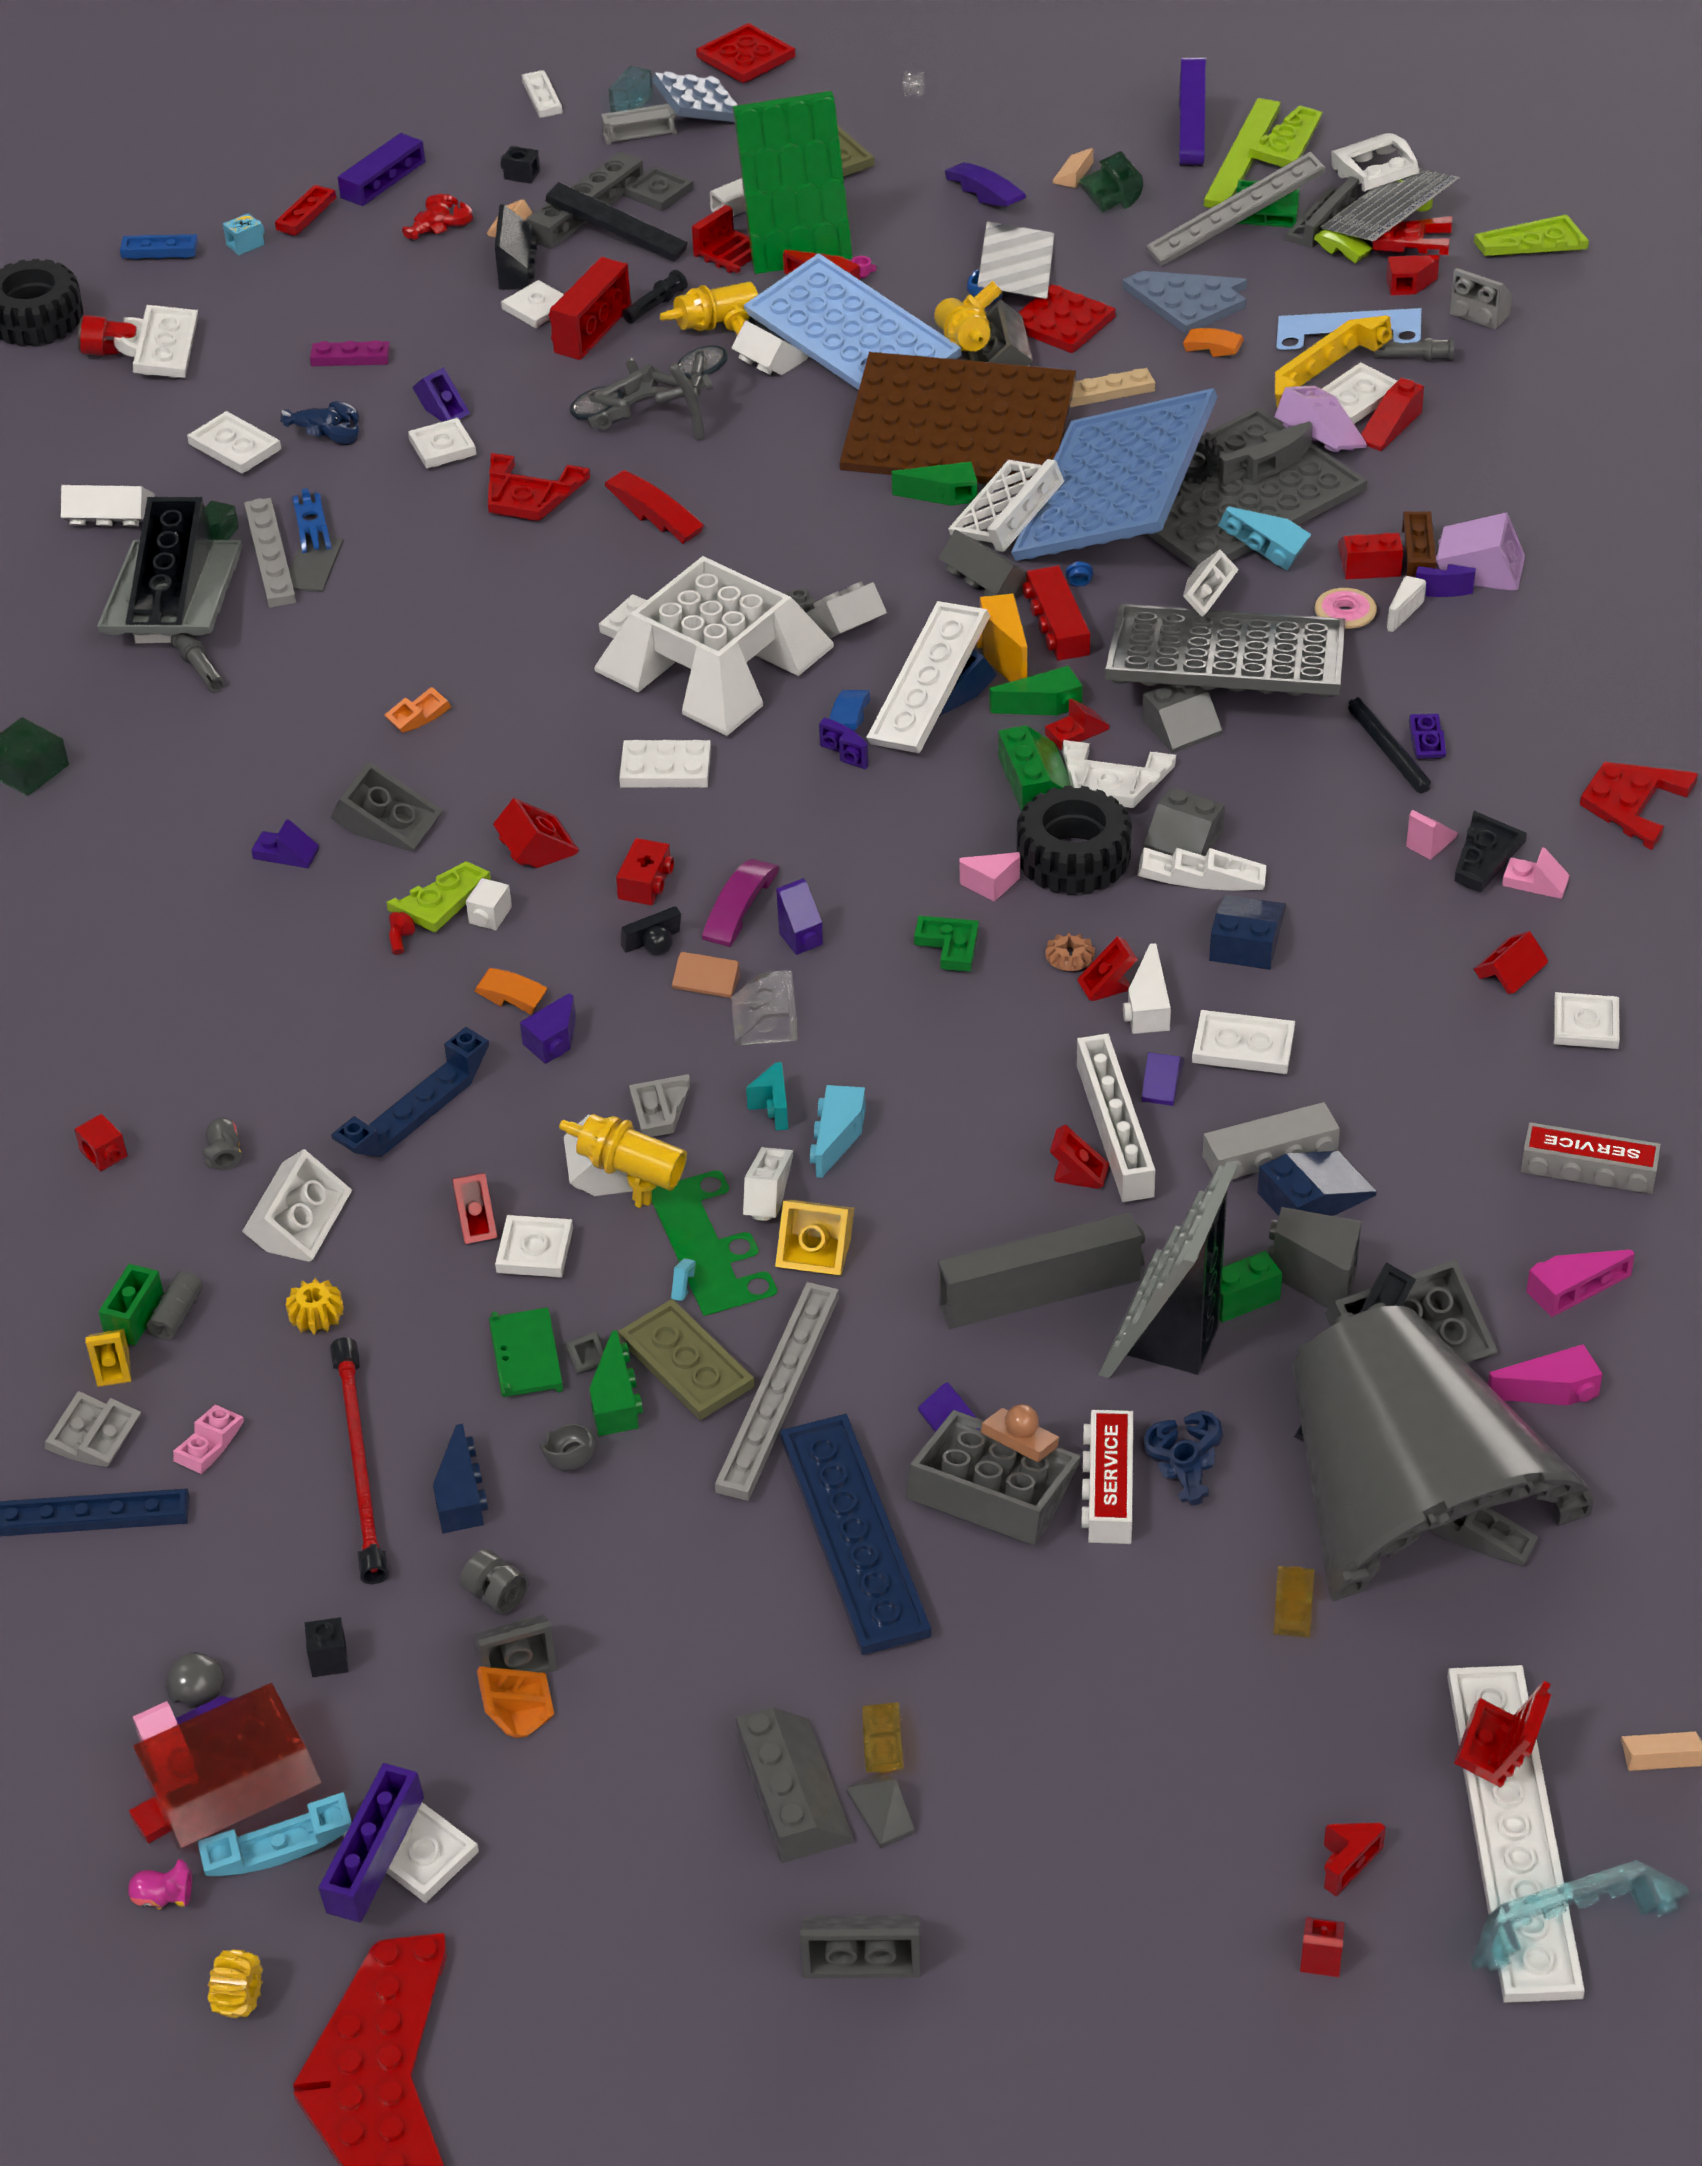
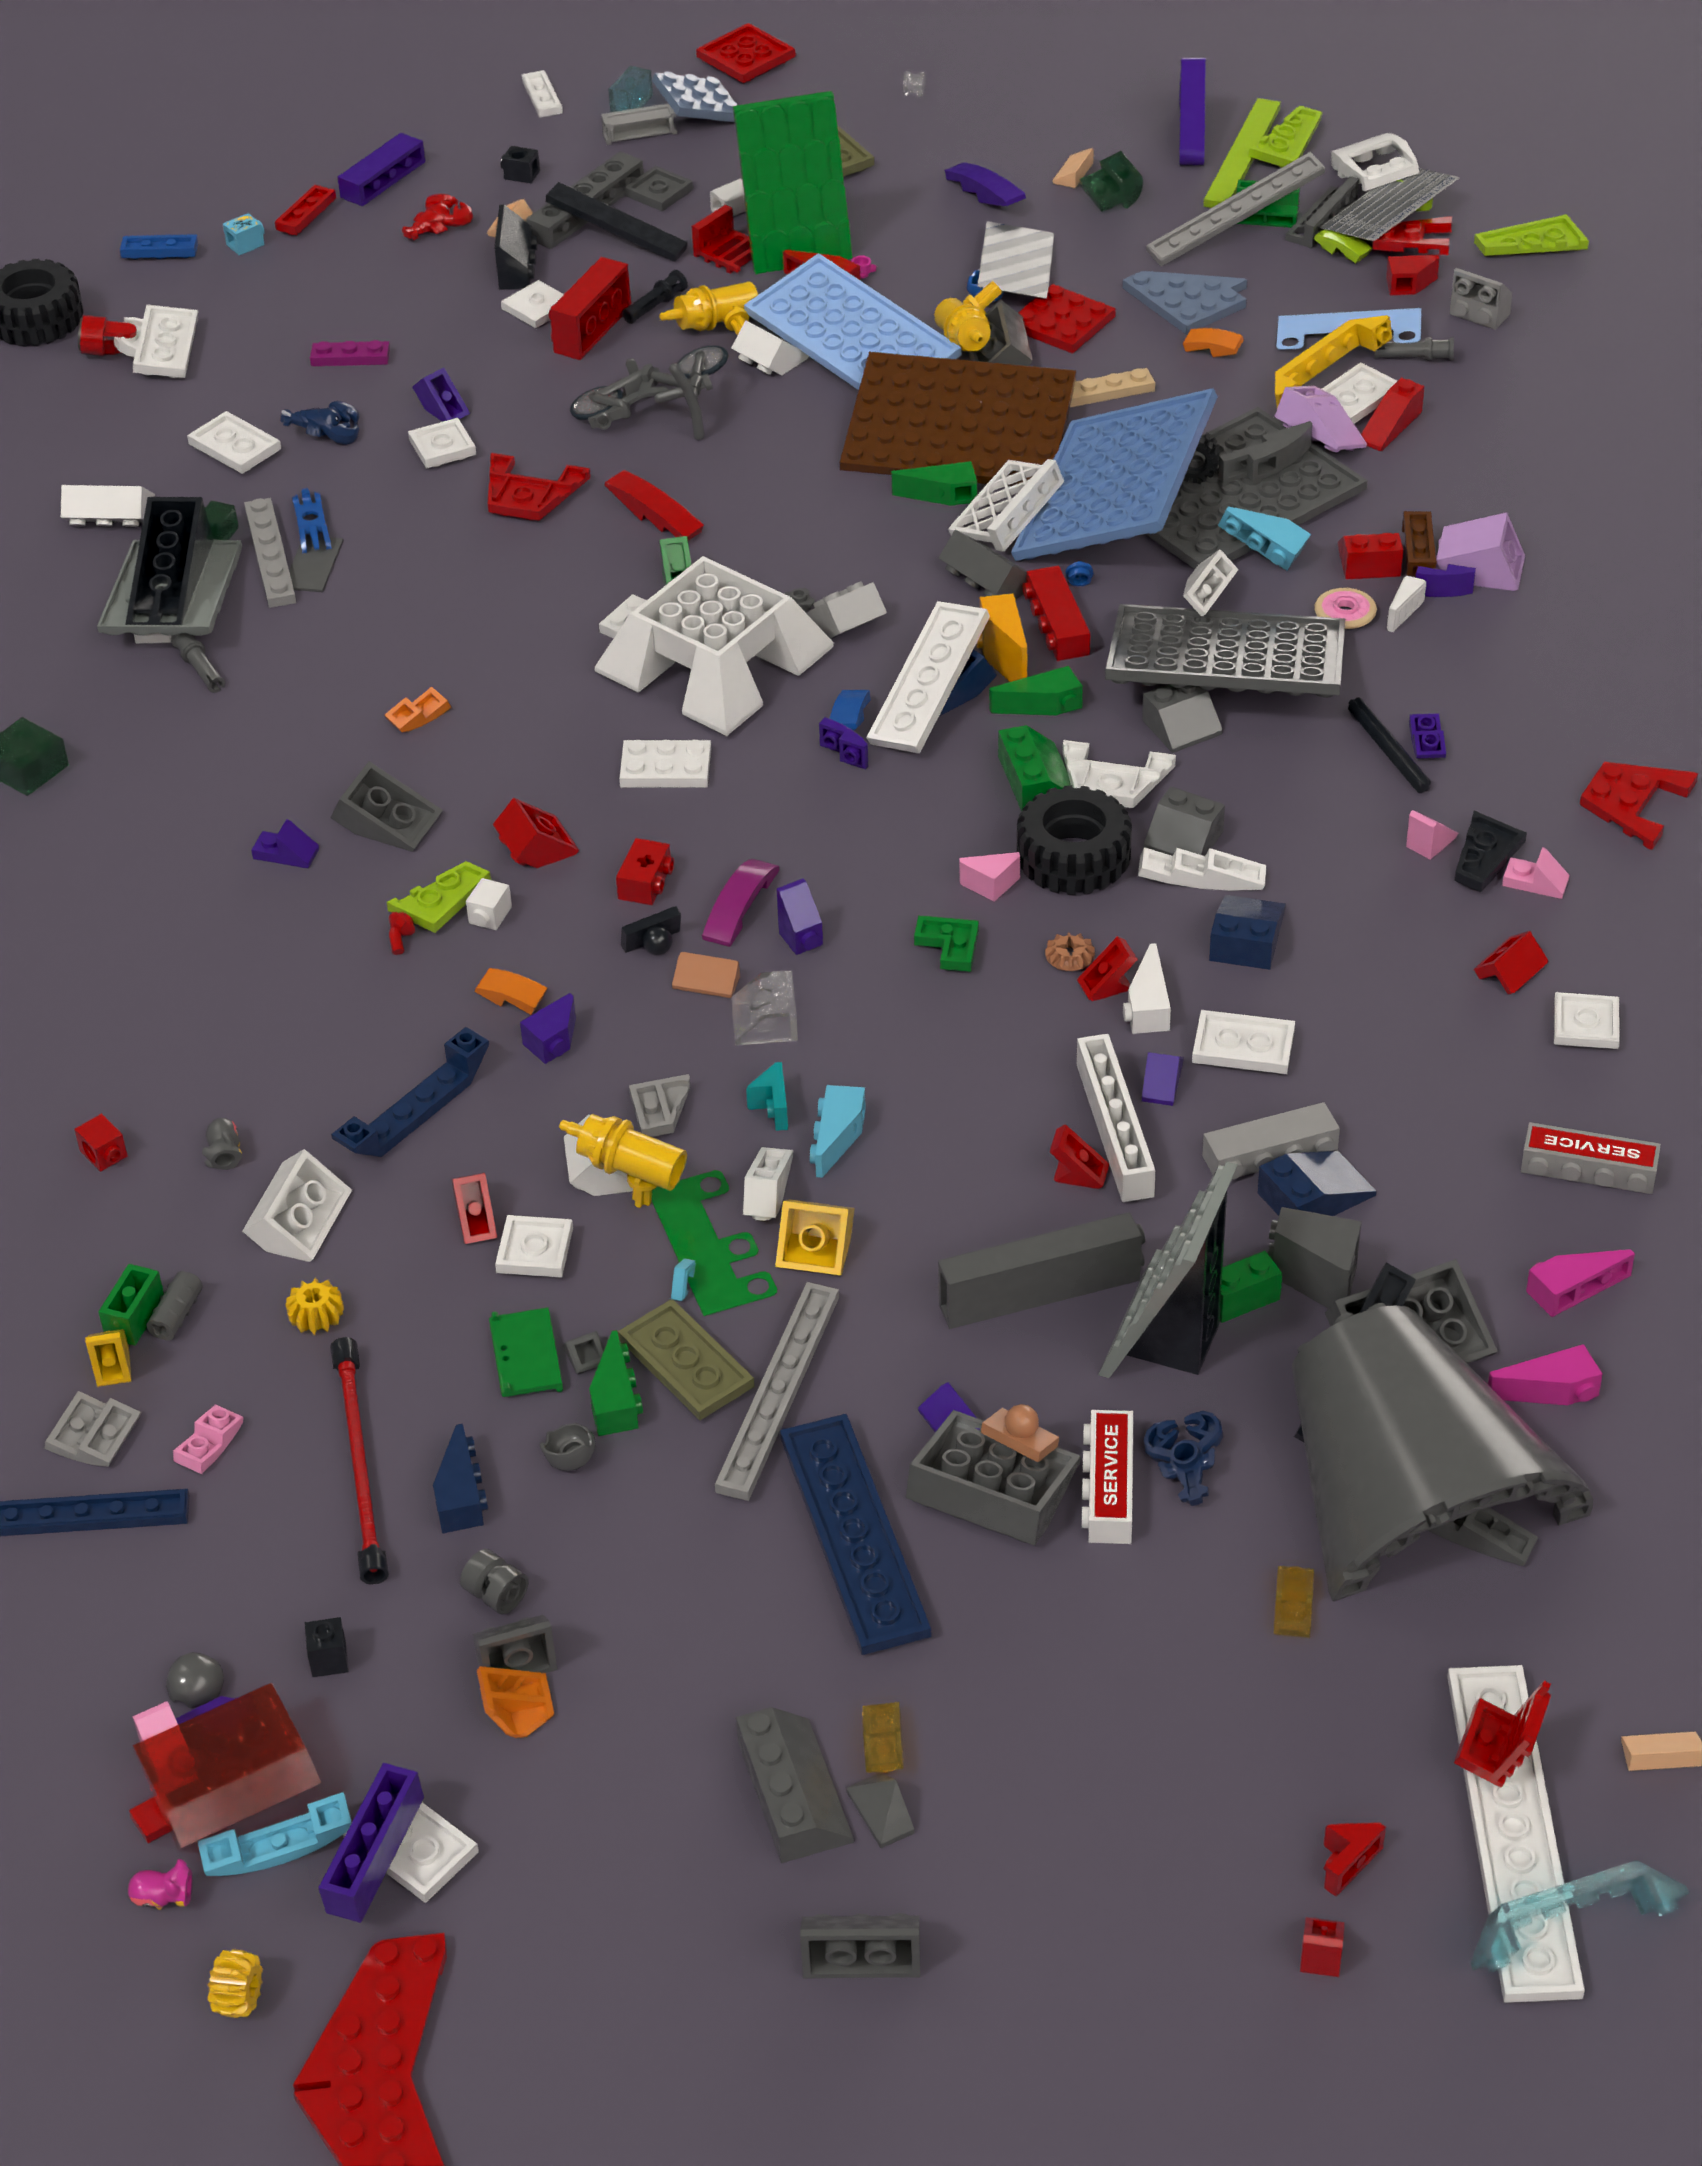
red slope [1045,698,1109,750] -> none
none -> green slope [659,536,692,586]

